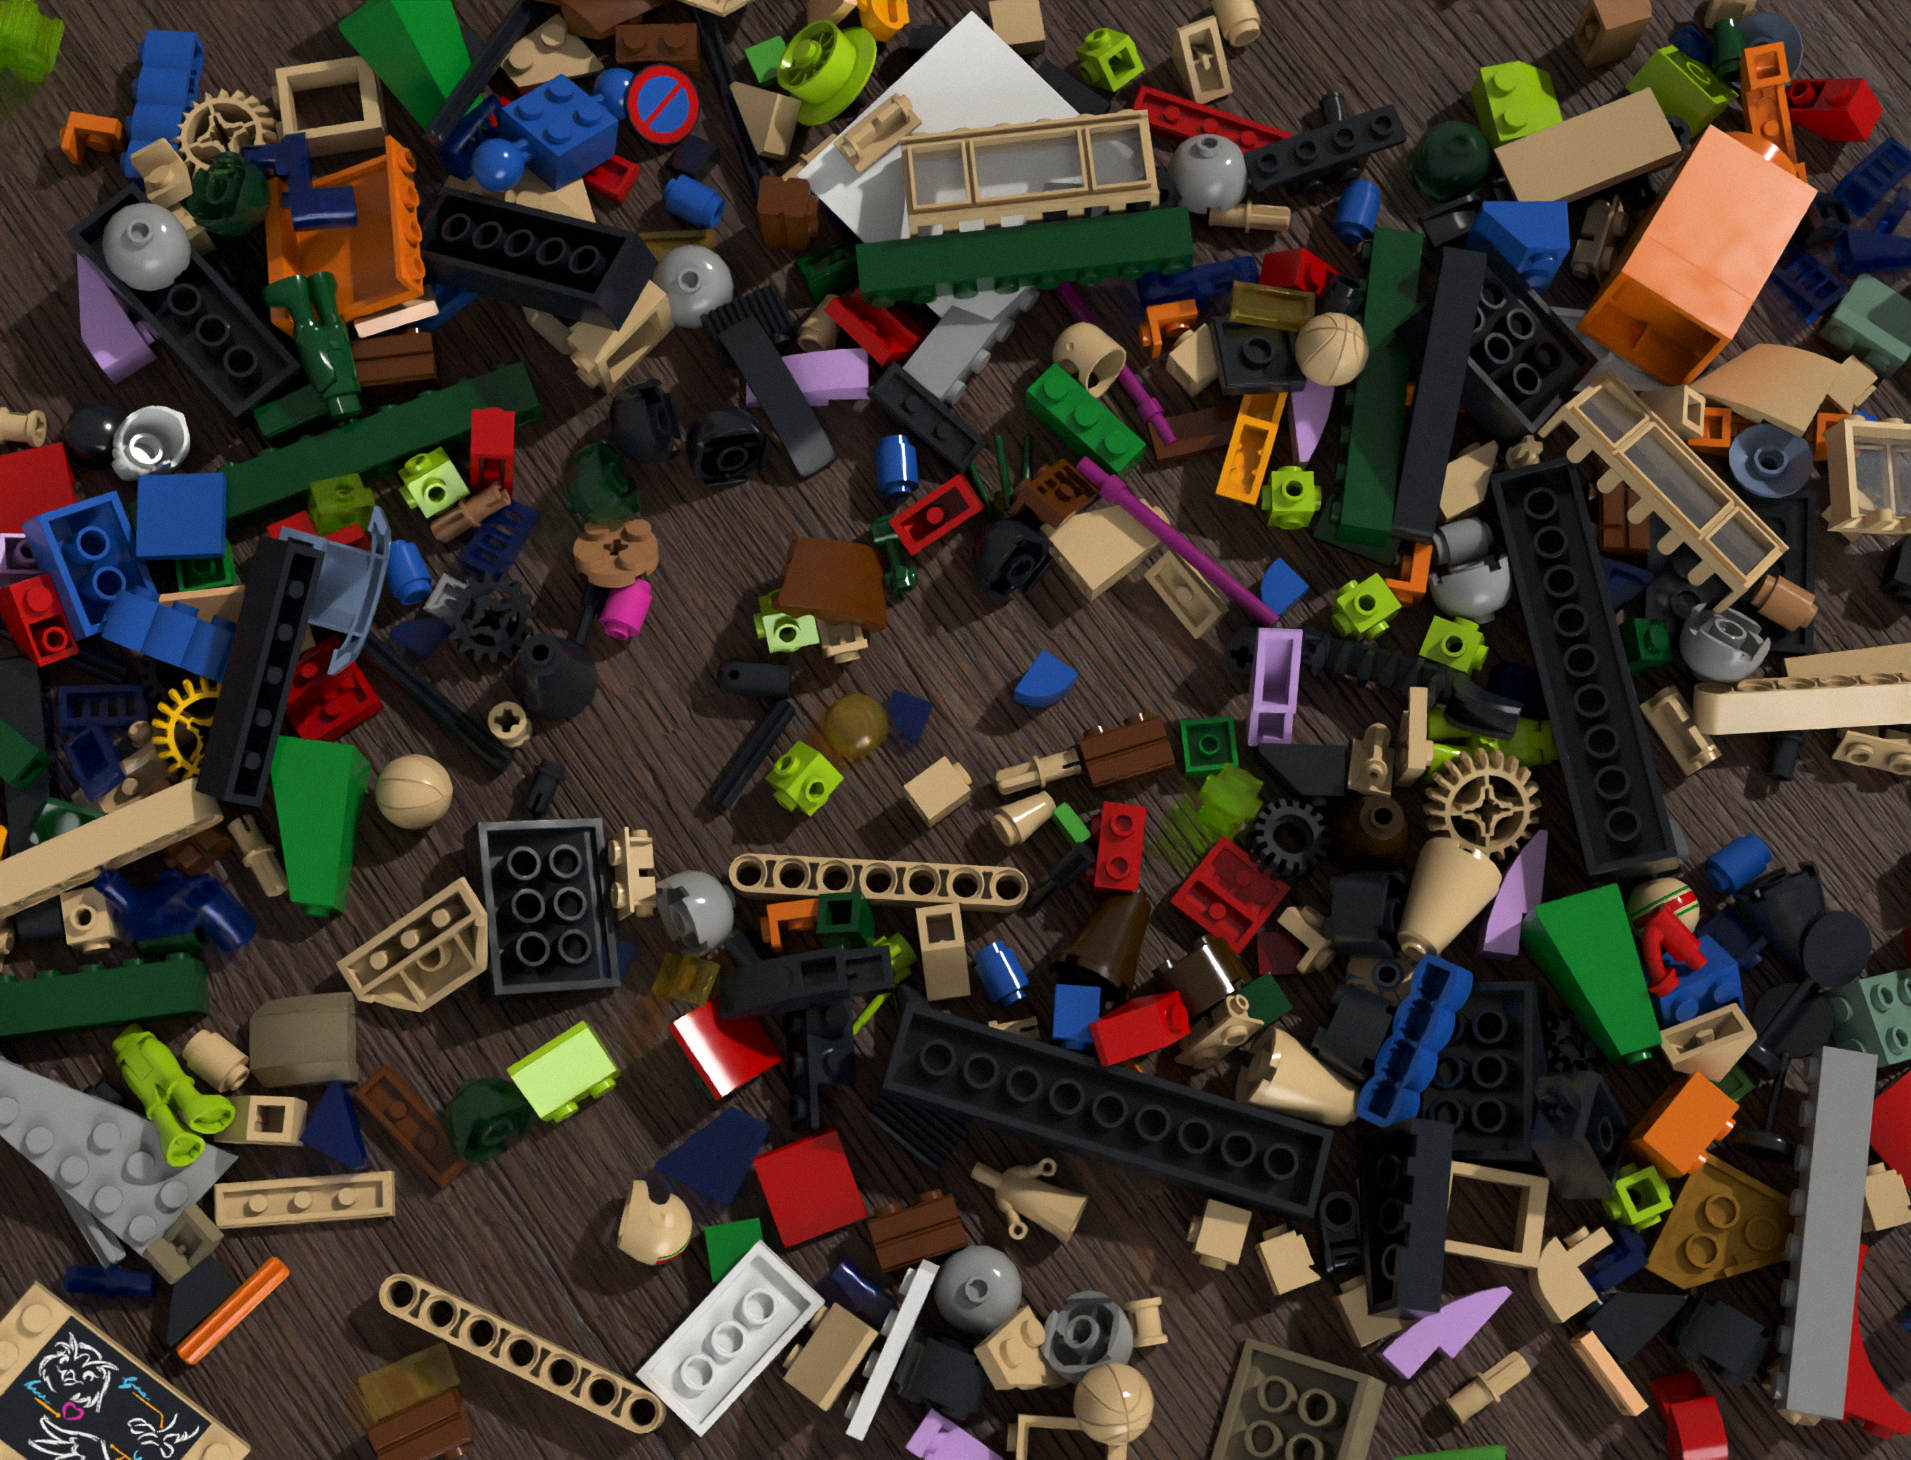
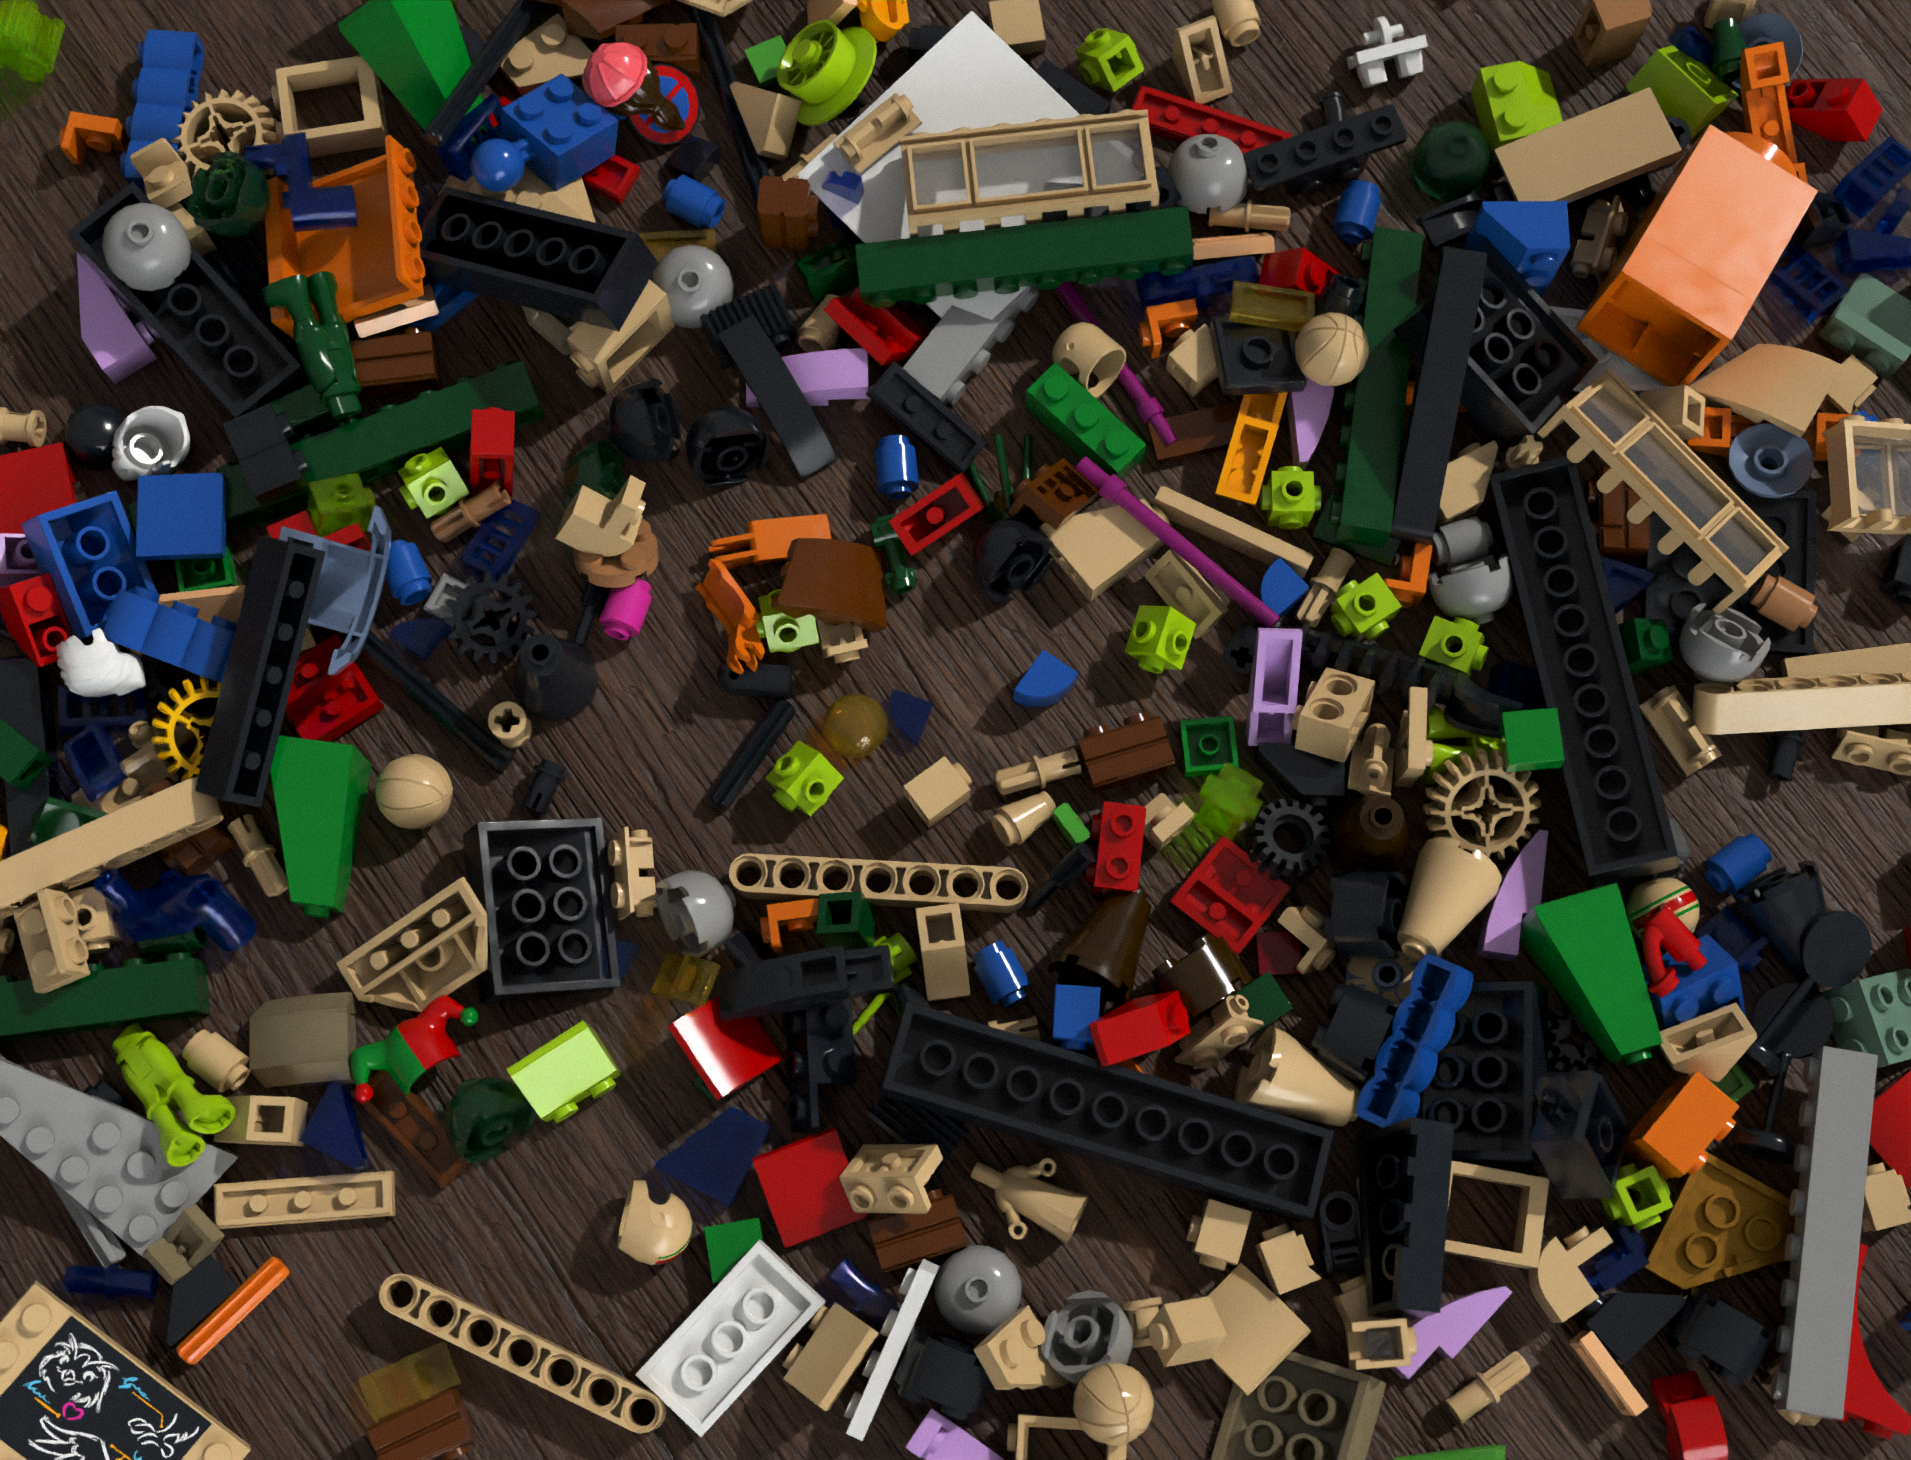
none -> tan bracket [12,888,90,994]
none -> white hair [56,628,146,697]
none -> black brick [223,403,311,506]
none -> piece [349,995,479,1103]
none -> tan brick [555,475,646,557]
none -> coral piece [582,42,686,131]
none -> orange arm [695,559,765,675]
none -> orange arm [708,514,832,570]
none -> clear blue tile [822,170,865,204]
none -> tan bracket [839,1144,943,1214]
none -> lime brick [1124,605,1196,674]
none -> tan bracket [1144,793,1195,852]
none -> tan brick [1147,1296,1228,1367]
none -> tan tile [1152,486,1314,580]
none -> light nougat tile [1192,232,1275,260]
none -> tan slope [1208,1263,1311,1396]
none -> tan brick [1291,667,1375,763]
none -> tan axle [1295,548,1355,629]
none -> tan window [1345,1318,1417,1370]
none -> white hips [1346,16,1428,88]
none -> green piece [1499,708,1565,772]

